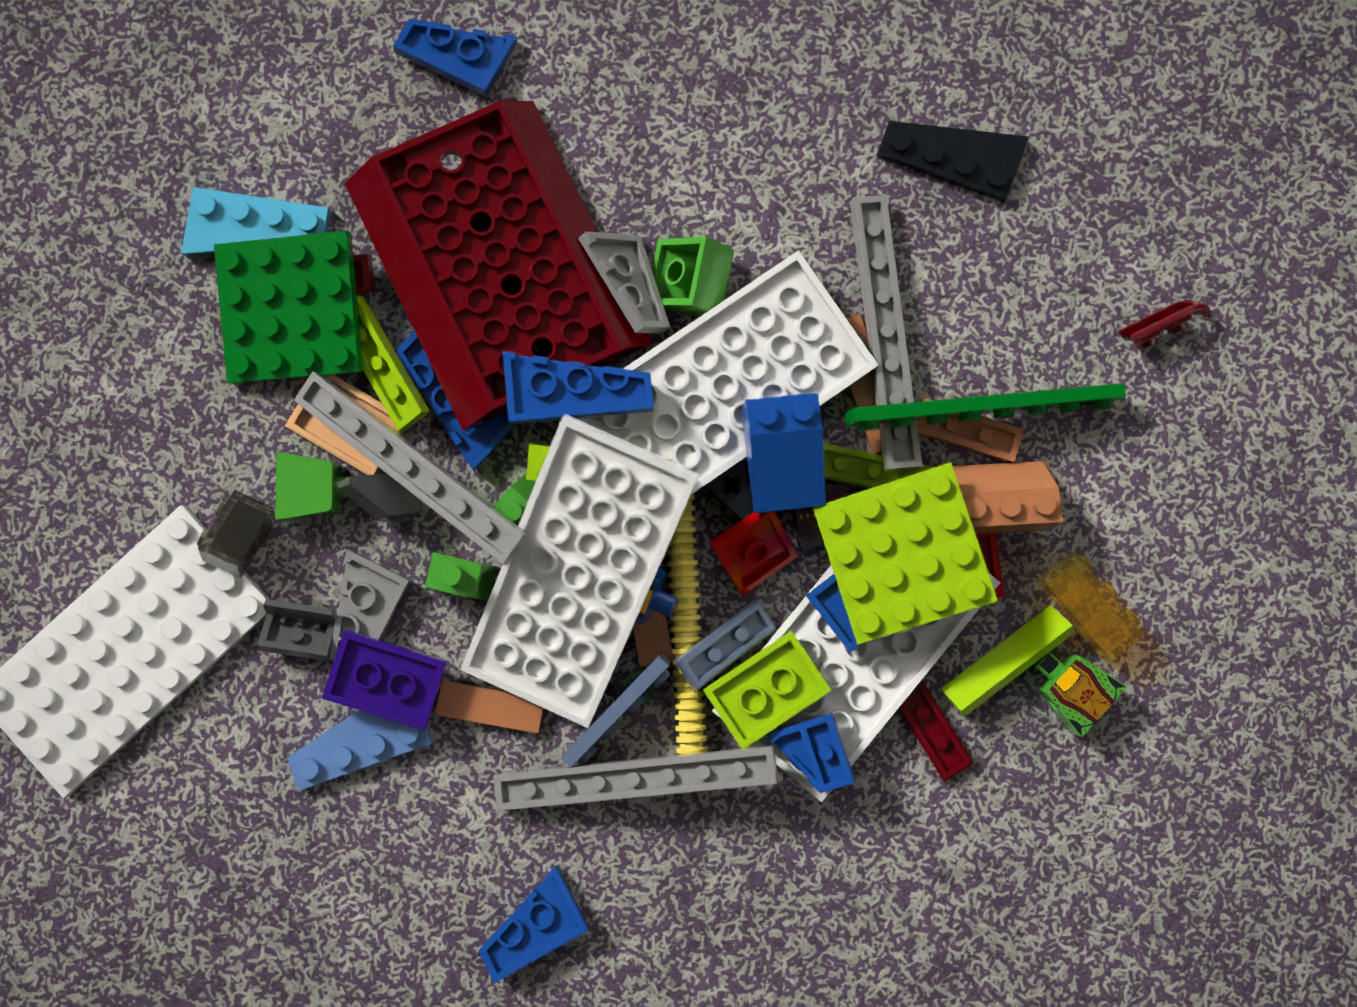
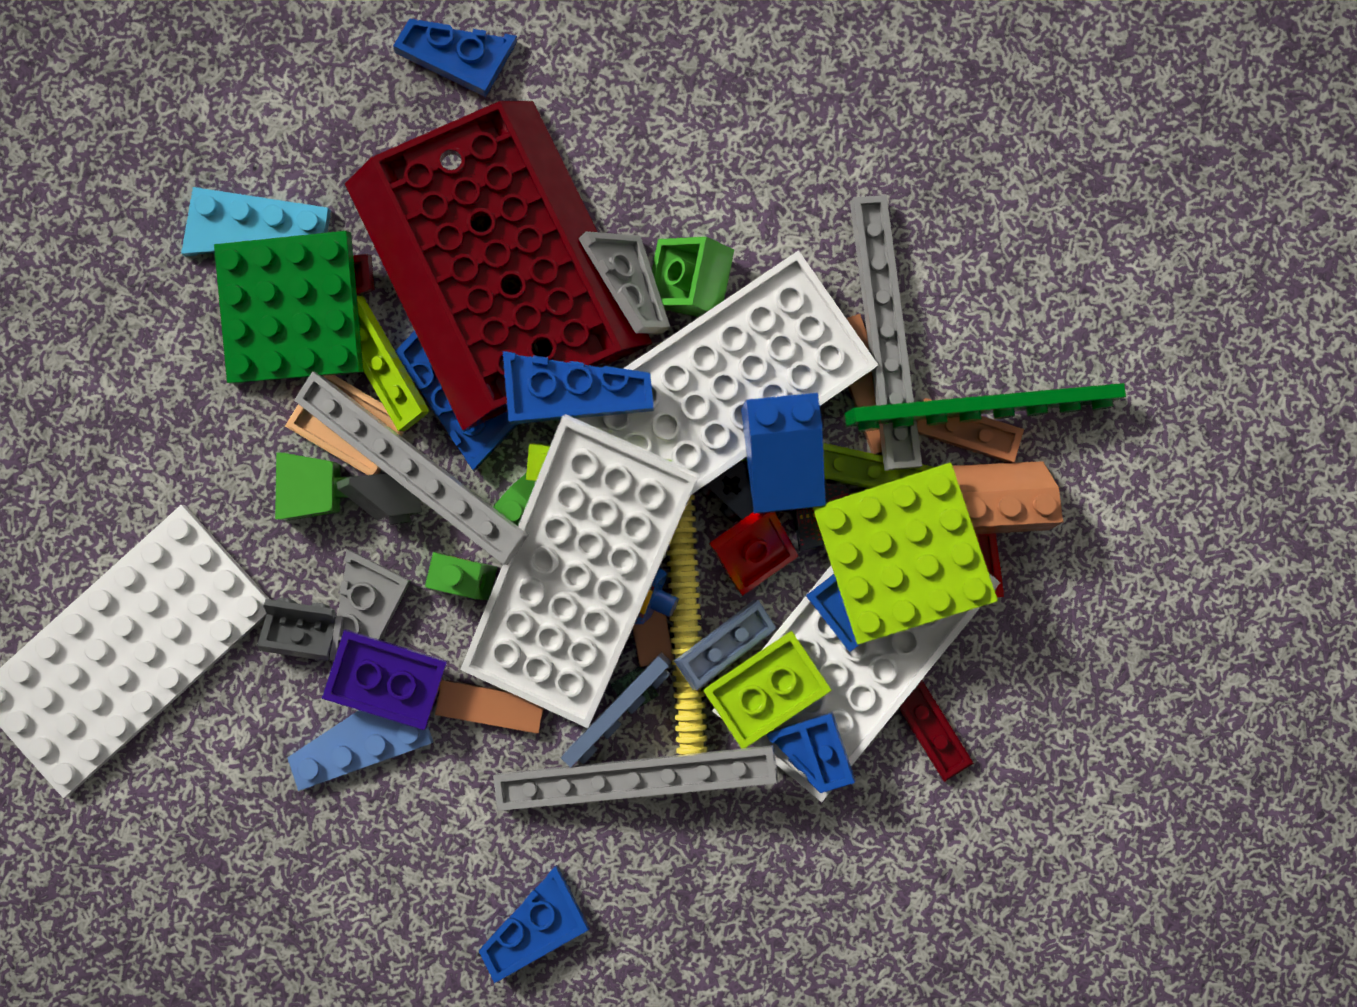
clear smoke brick [197,490,276,578] -> none
black wing [876,121,1029,203] -> none
lime tile [941,605,1075,717] -> none
torso [1034,652,1127,737] -> none
clear yellow brick [1035,553,1145,662] -> none
dark red piece [1118,300,1212,349] -> none

